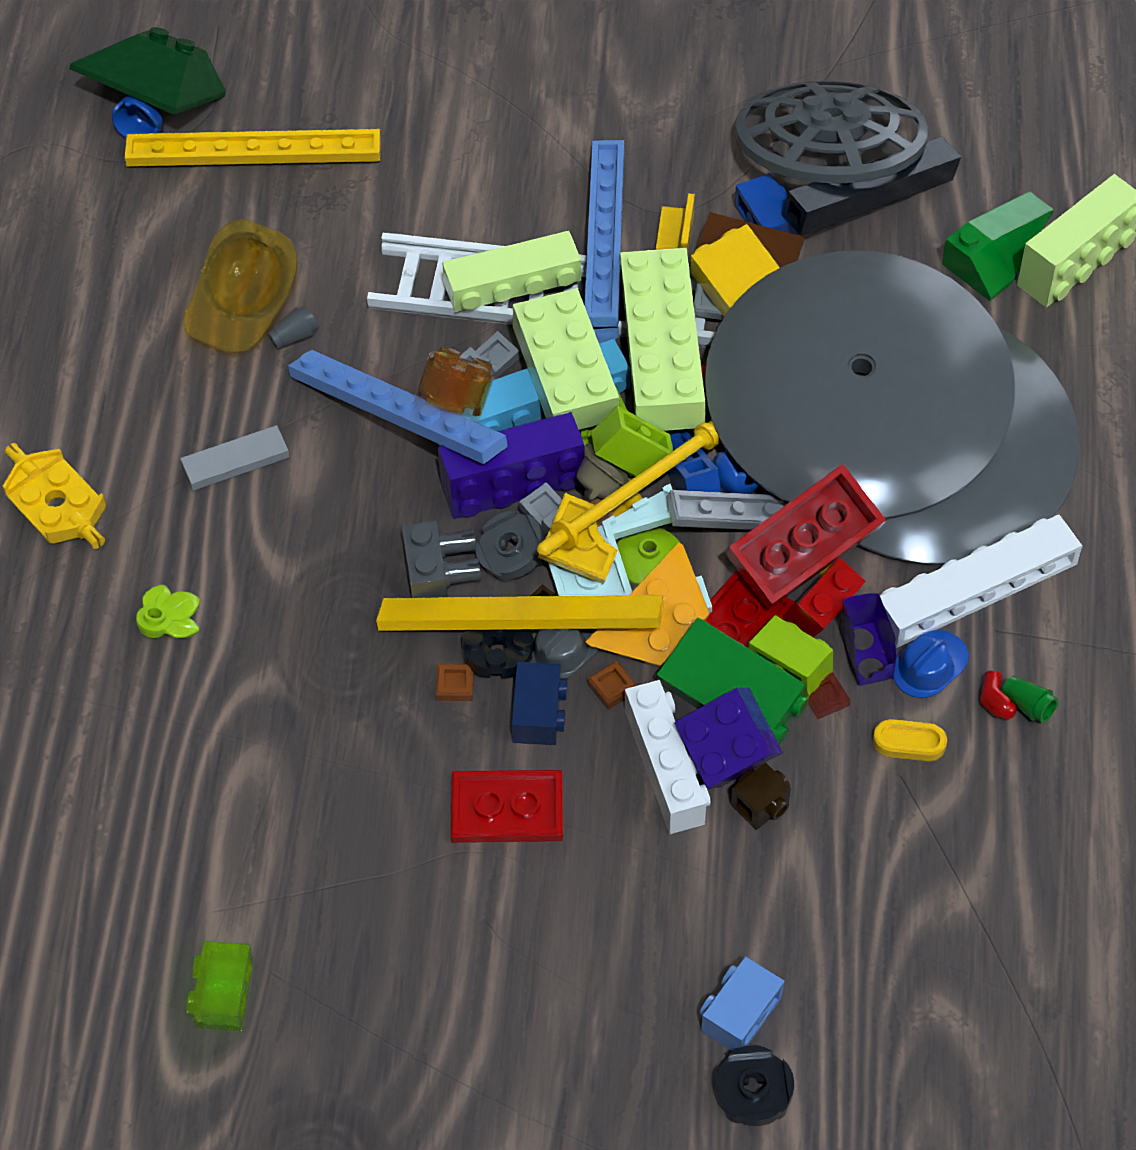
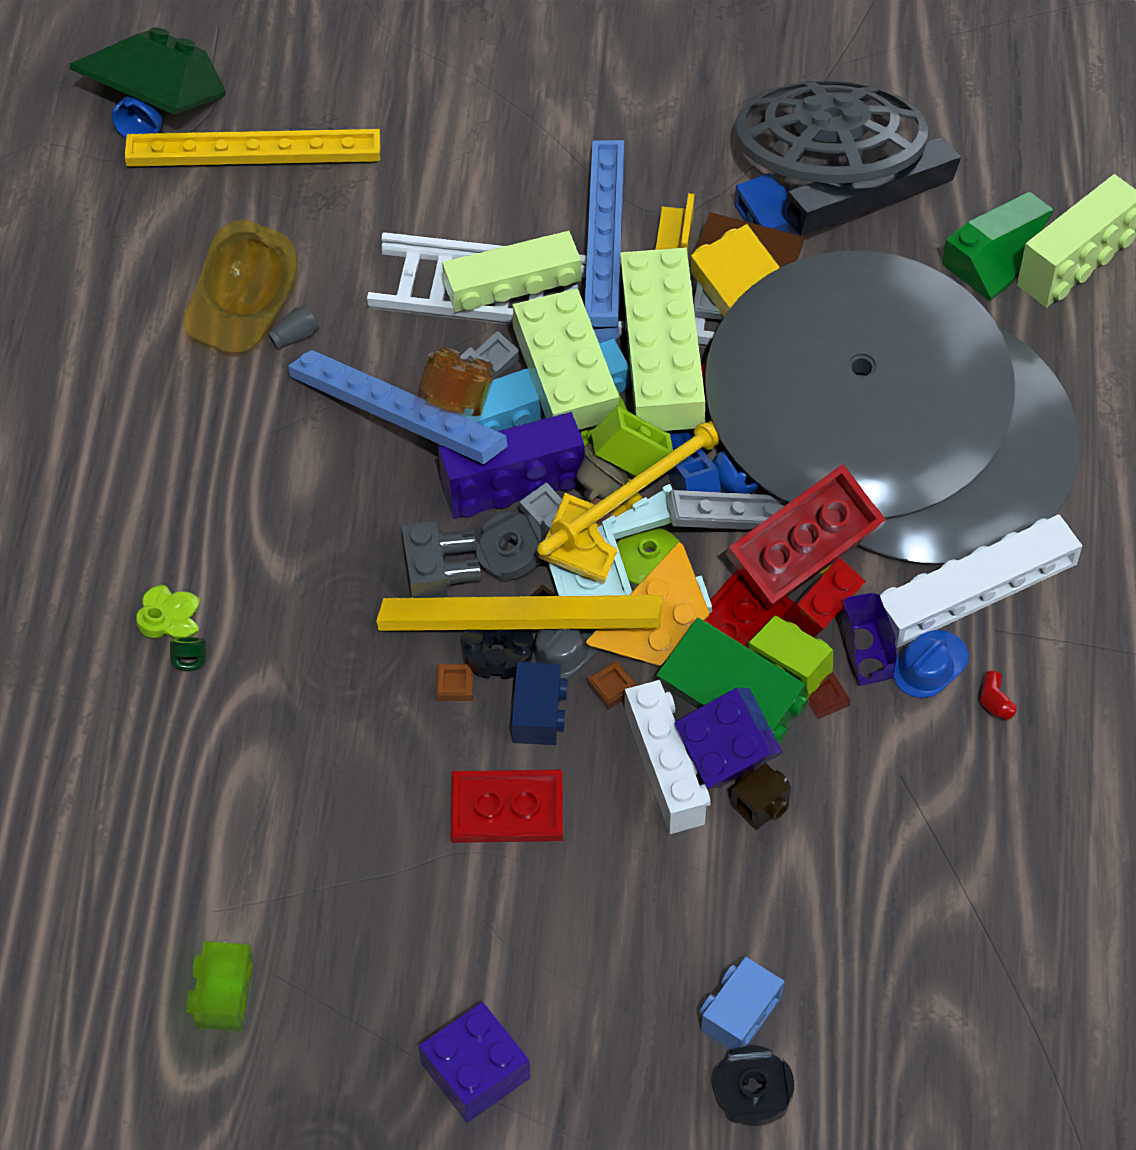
yellow plate [3,443,106,549] -> none
light grey tile [180,425,289,491] -> none
yellow tile [873,719,947,761] -> none
green cone [1002,676,1058,723] -> none
none -> dark green tile [170,637,206,672]
none -> dark purple brick [419,1001,530,1123]

